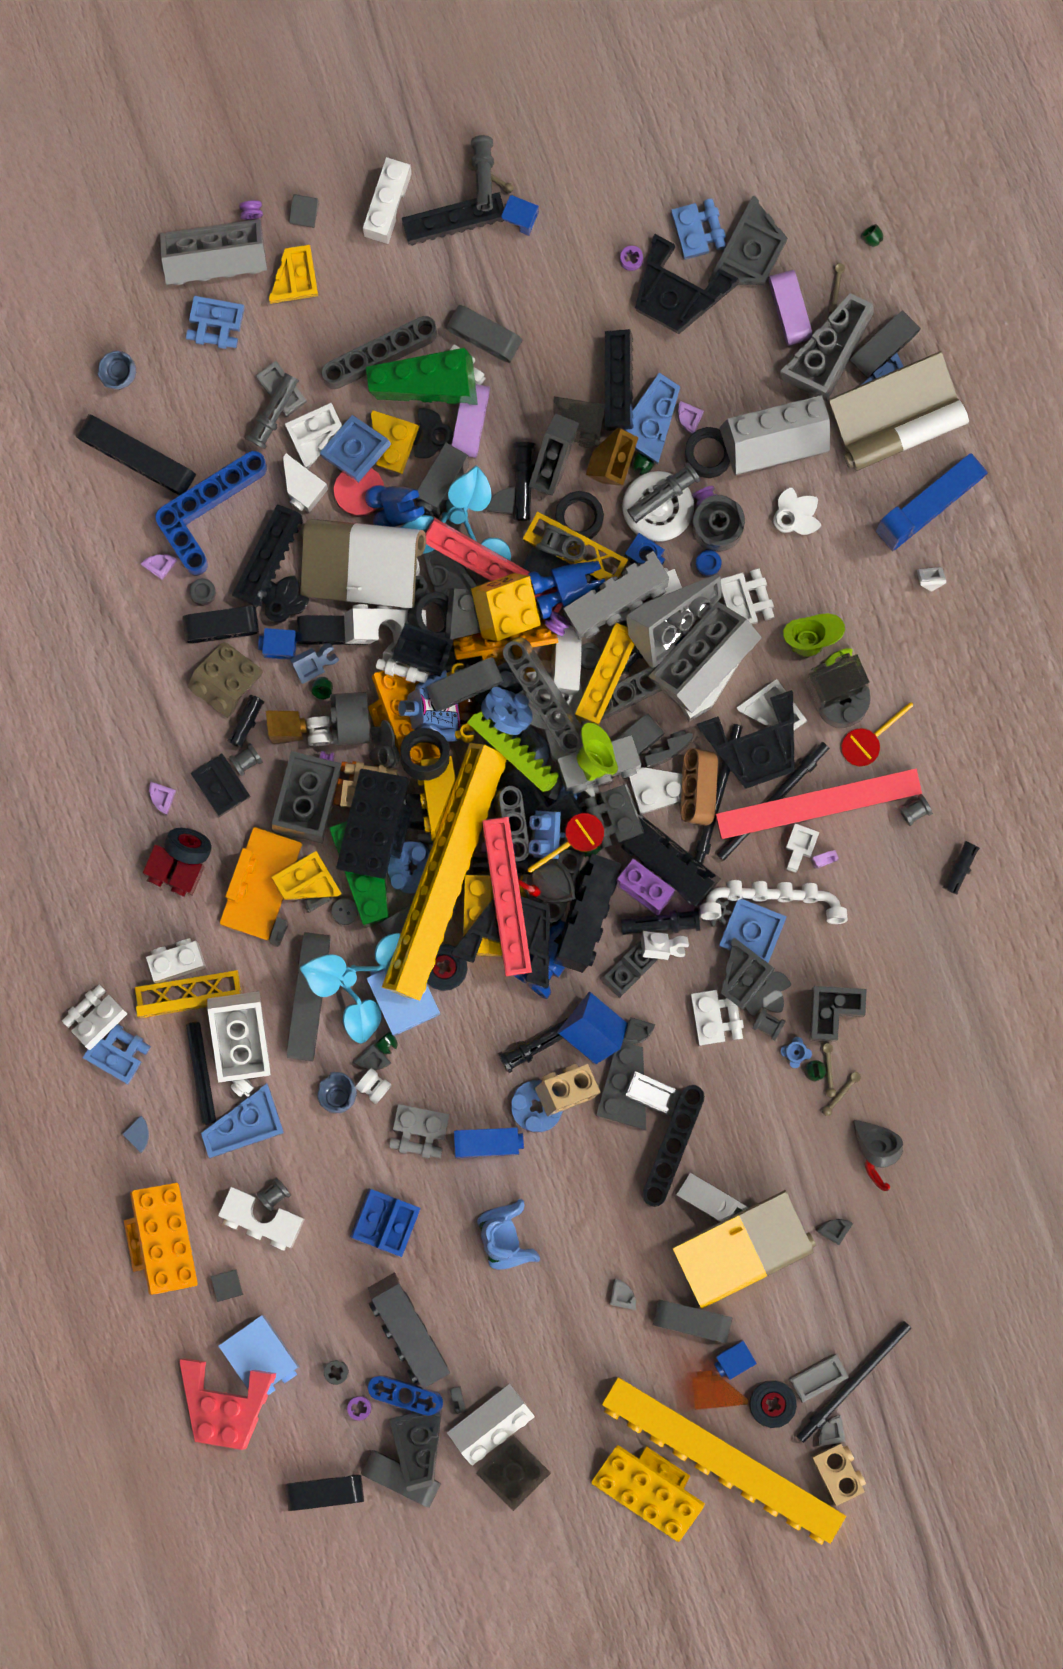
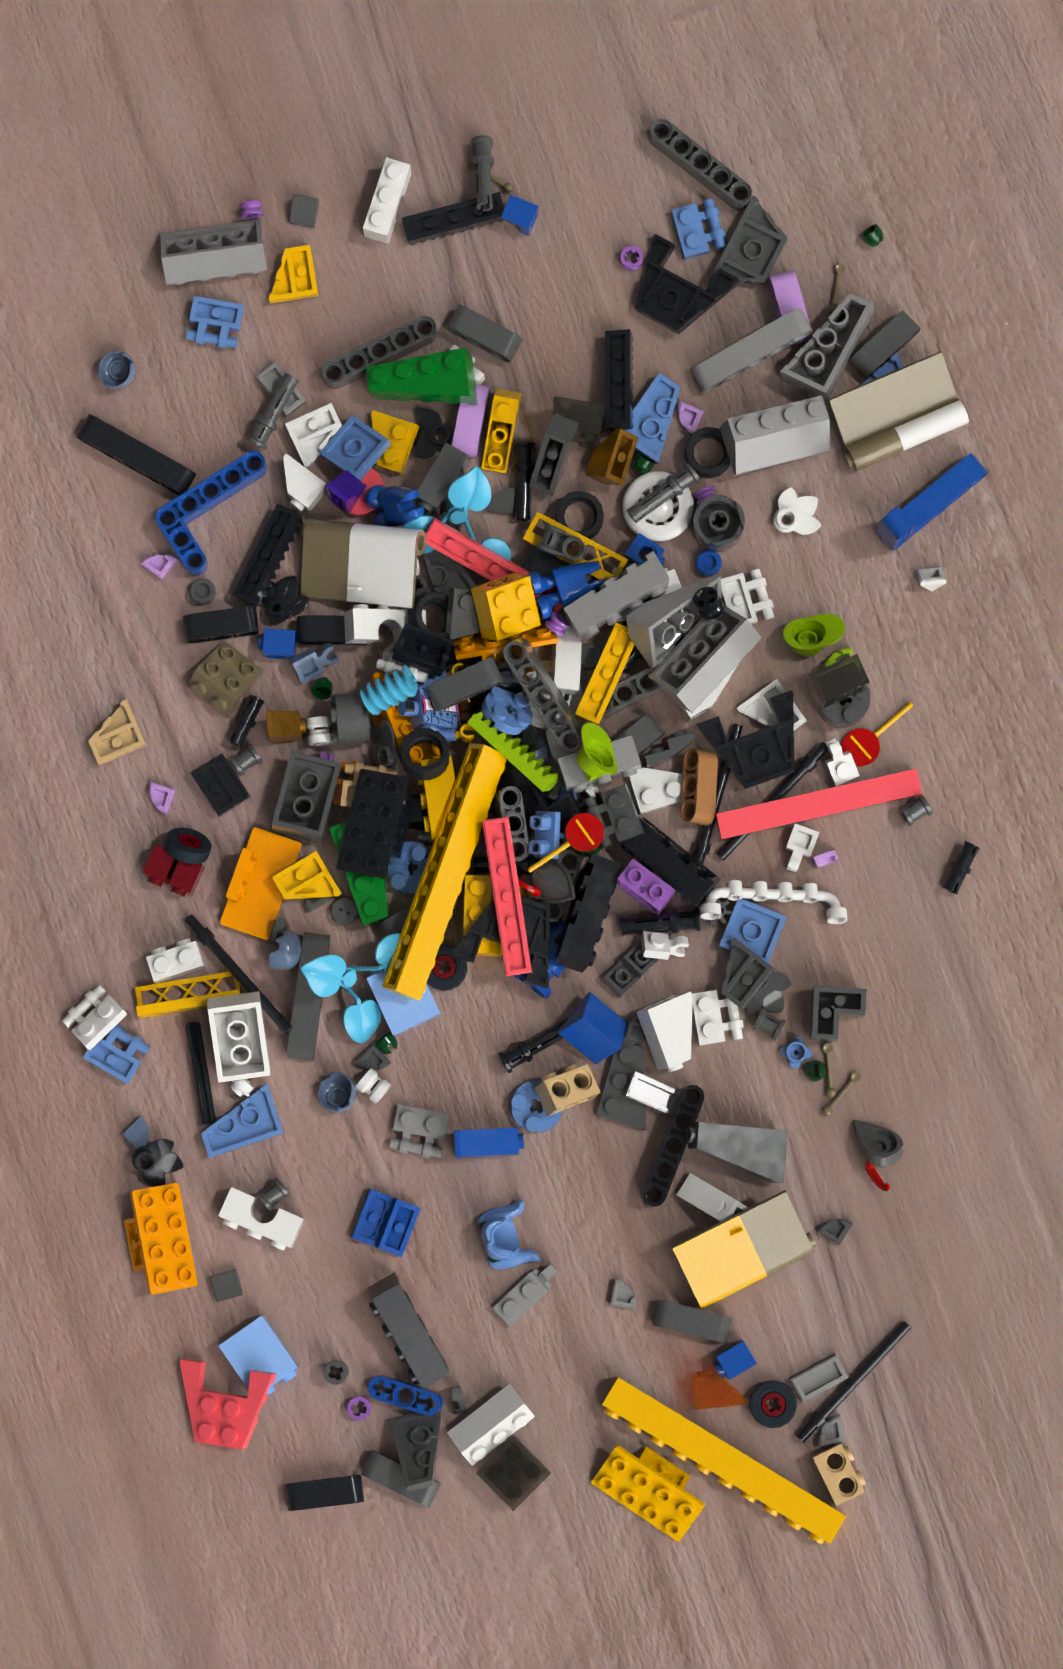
none -> tan wing [88,699,147,766]
none -> black plate [132,1138,183,1187]
none -> black bar [185,914,293,1034]
none -> sand blue hair [269,930,302,970]
none -> dark purple slope [326,470,366,515]
none -> medium azure piece [360,664,418,715]
none -> yellow slope [481,388,522,474]
none -> light grey hinge [493,1264,558,1327]
none -> white slope [636,991,693,1072]
none -> dark grey beam [650,119,752,211]
none -> slope [686,1122,788,1183]
none -> light grey beam [692,308,813,393]
none -> black wheel [693,587,724,620]
none -> white plate [825,738,860,786]

